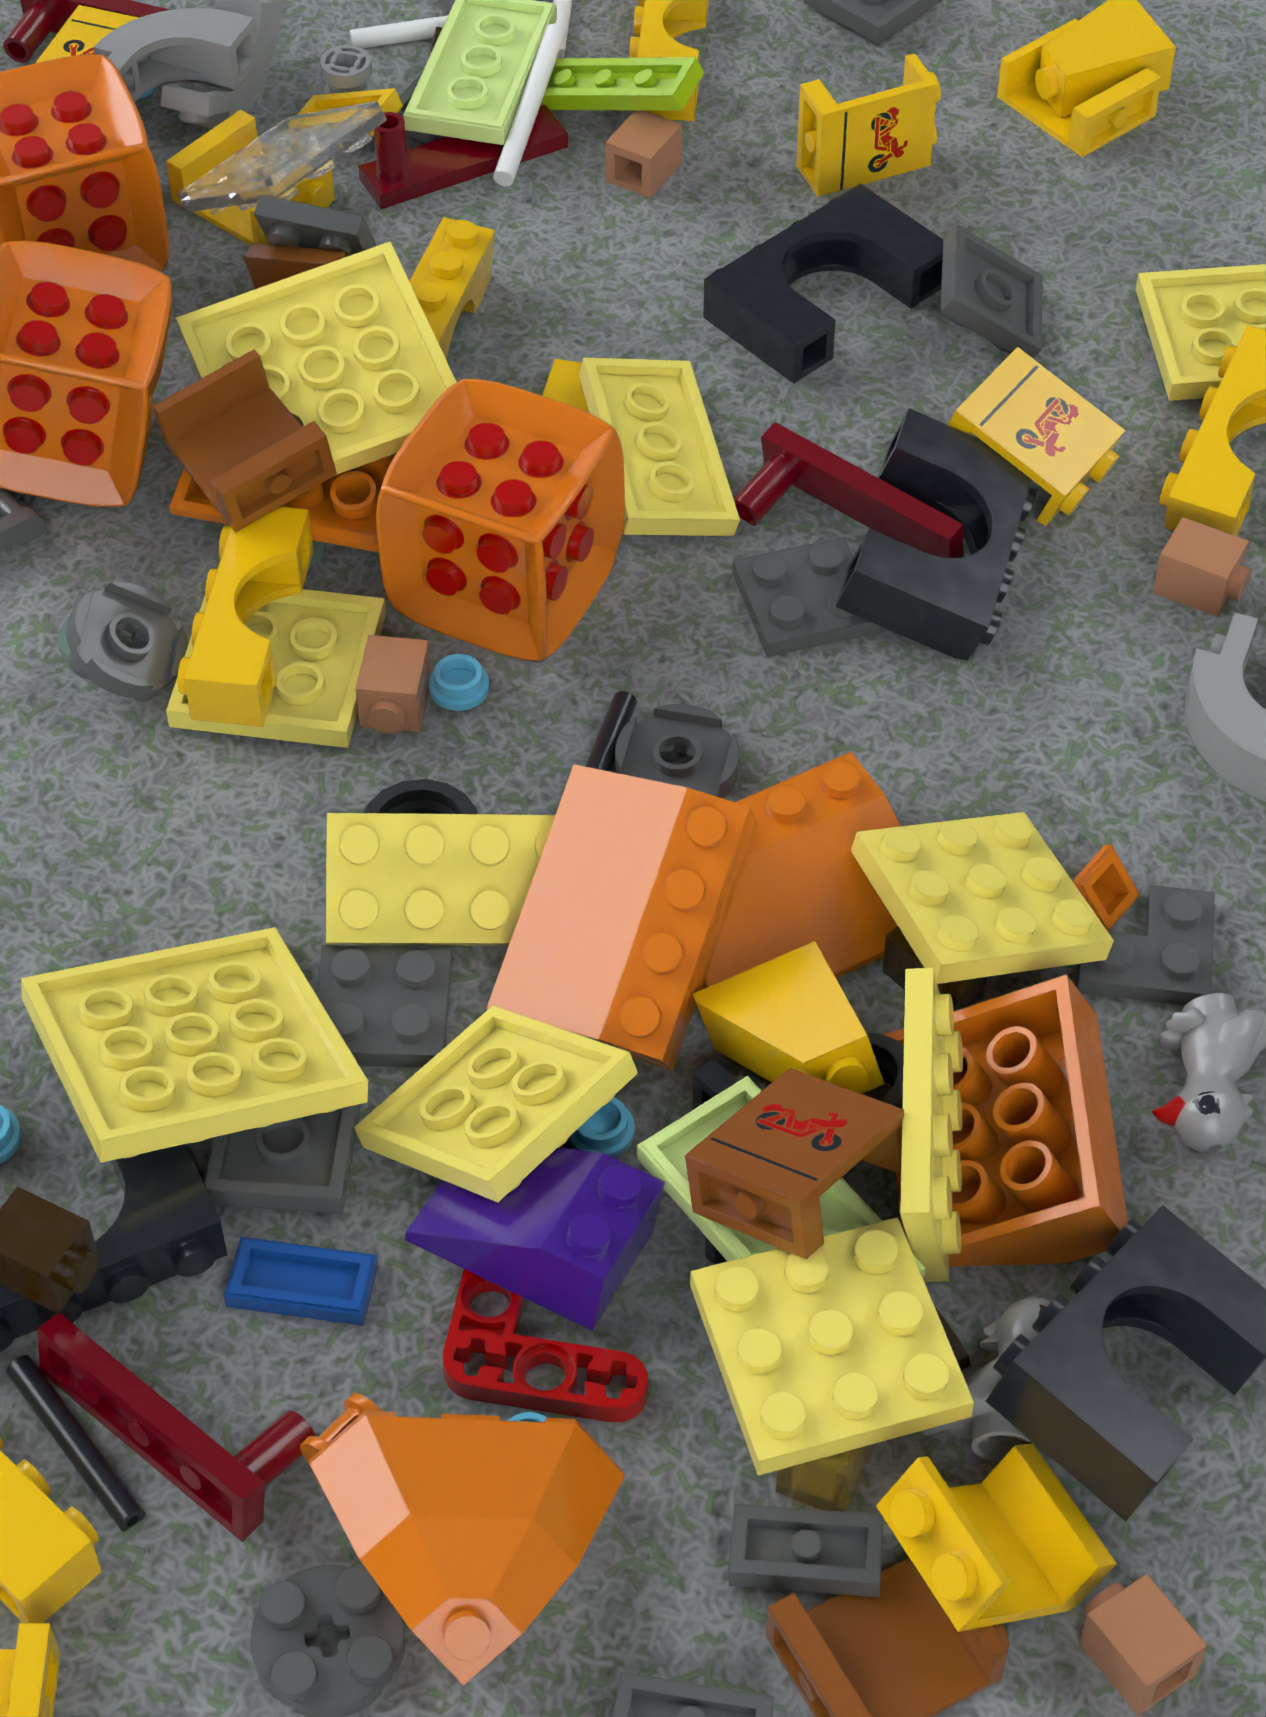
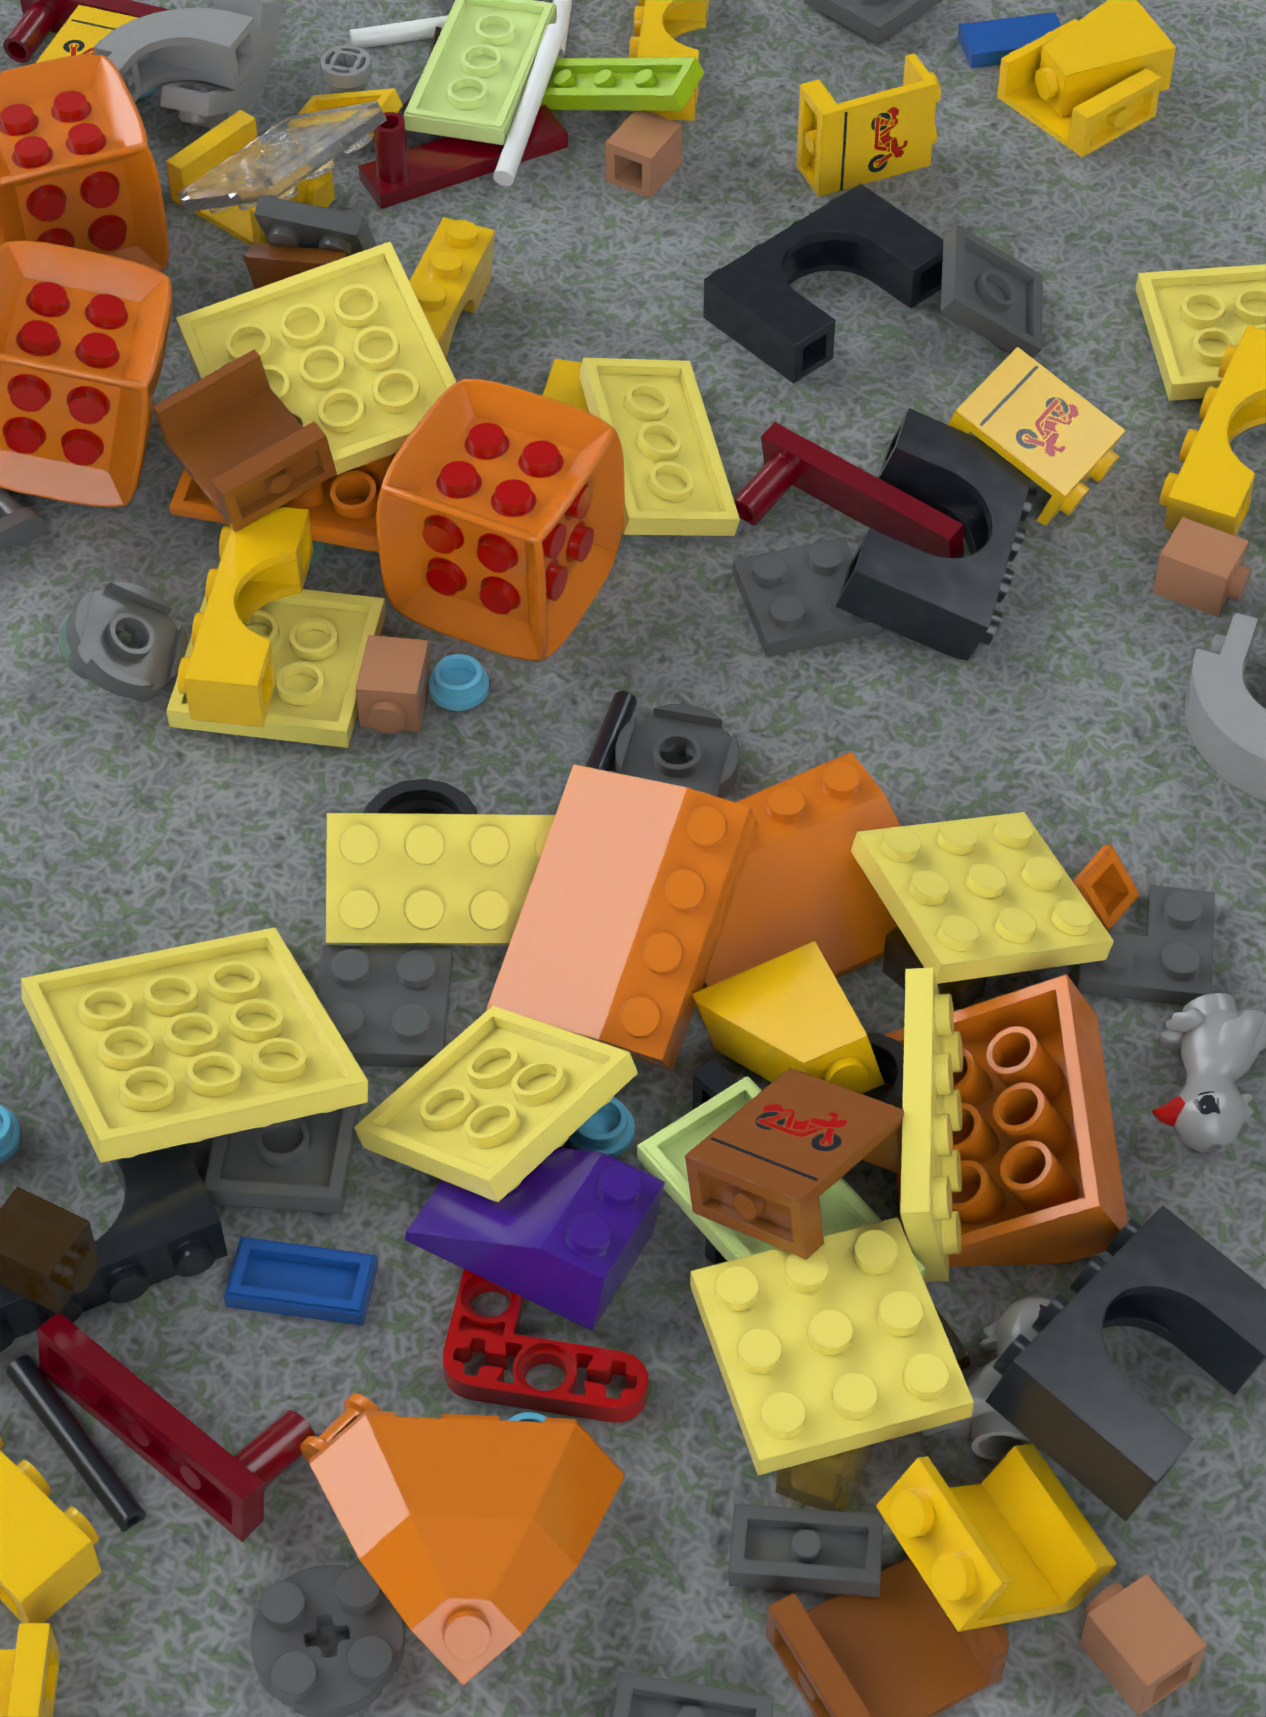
none -> blue tile [958,12,1062,68]

